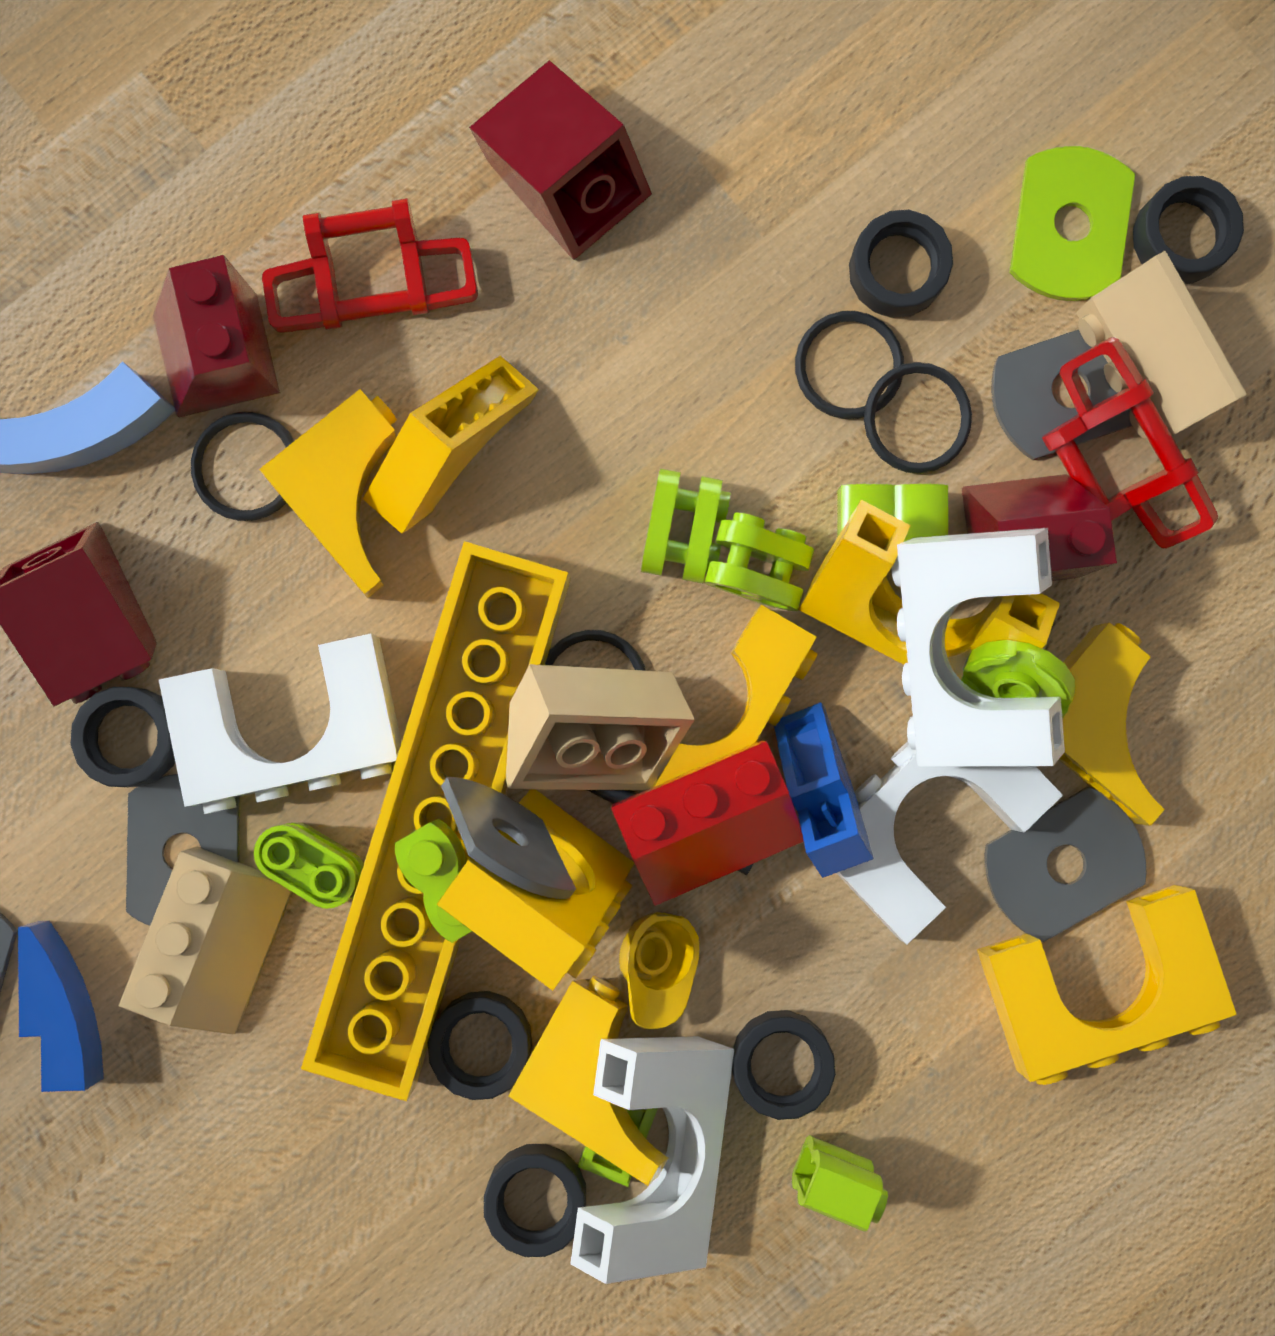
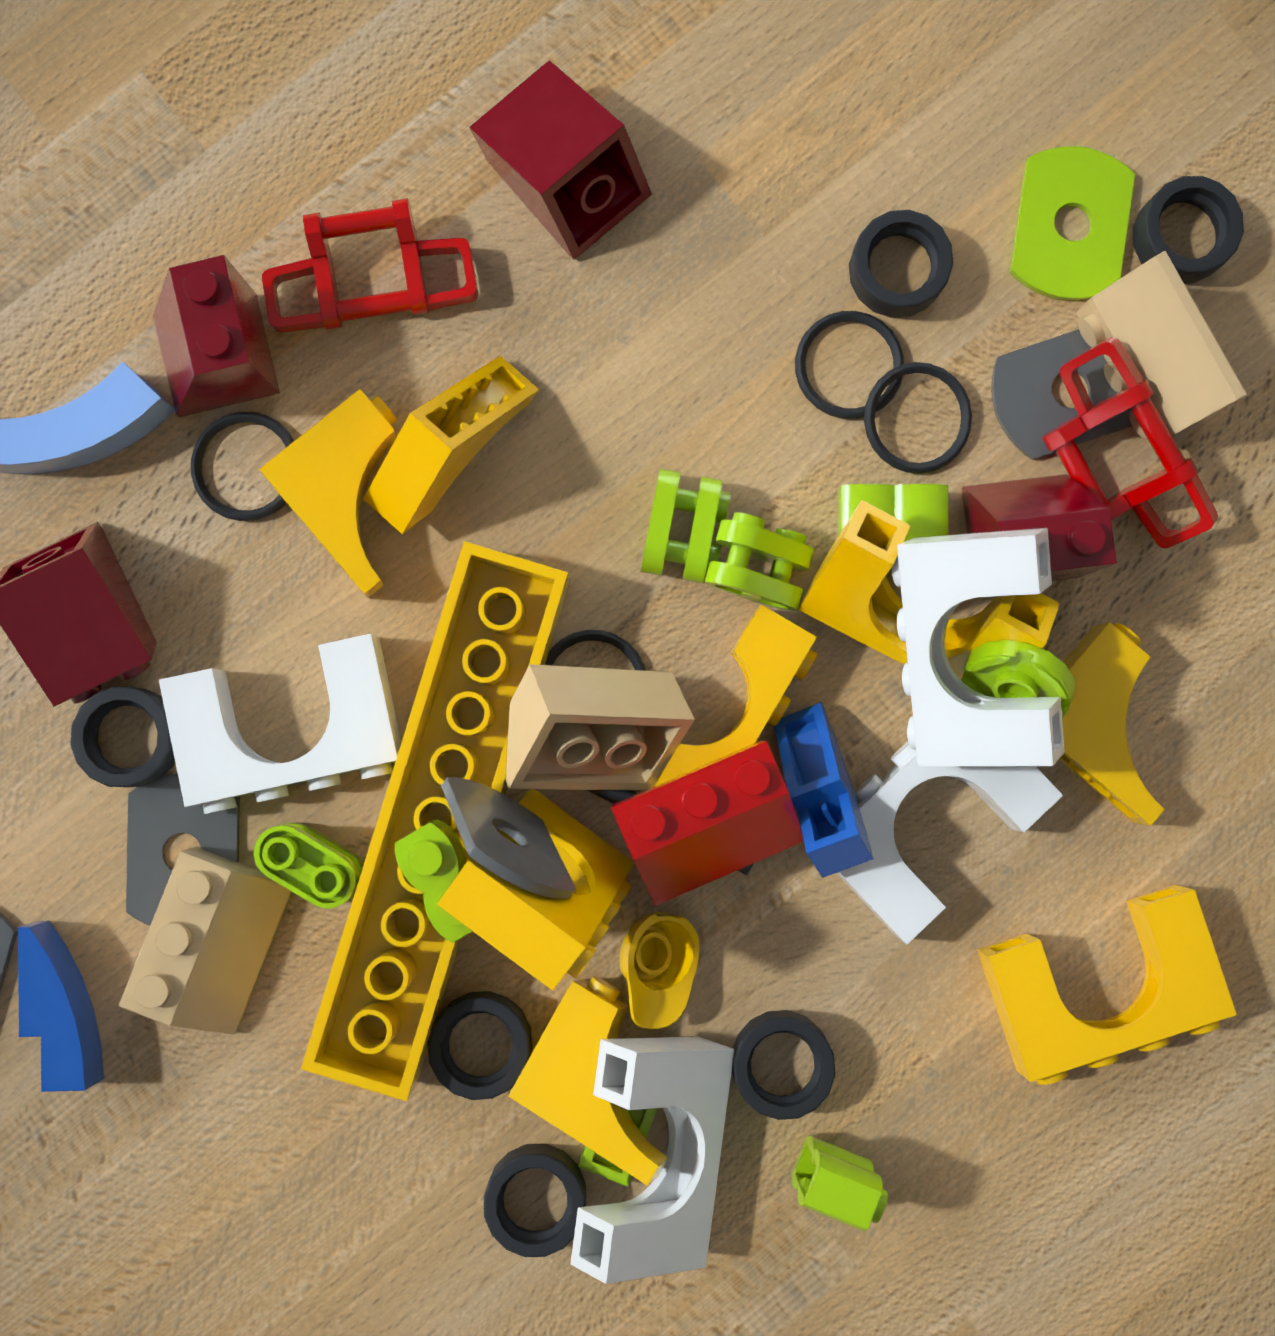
dark grey piece [984,787,1147,942] -> none

